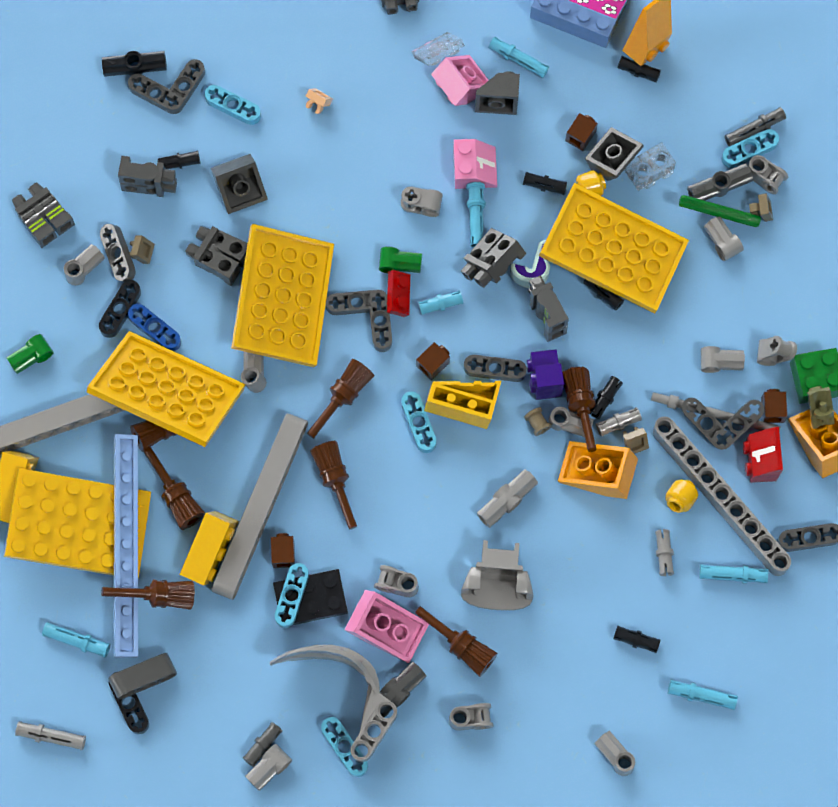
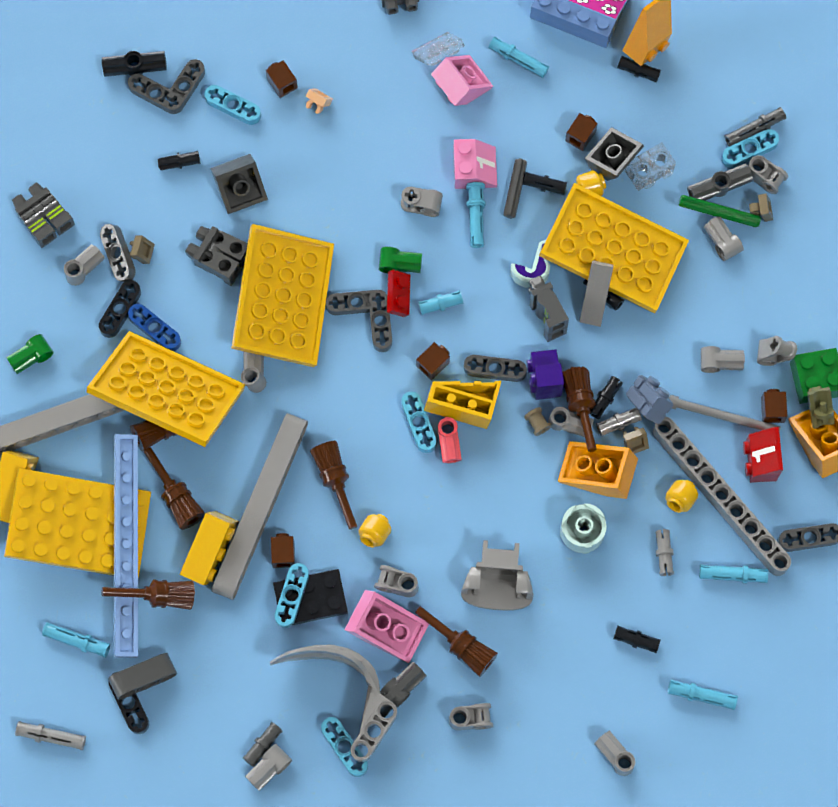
dark grey hips [118,156,177,197] -> none
reddish brown piece [307,358,375,439] -> none
dark grey hips [461,228,526,288] -> none
dark grey slope [475,71,520,115] -> none
light grey piece [477,469,538,528] -> none
dark grey beam [681,397,765,450] -> none
none -> reddish brown brick [266,60,298,98]
none -> yellow head [358,514,391,548]
none -> coral piece [438,417,462,464]
none -> dark grey axle [504,158,527,219]
none -> light aqua brick [560,504,606,554]
none -> light grey tile [579,260,614,327]
none -> sand blue brick [626,375,673,424]

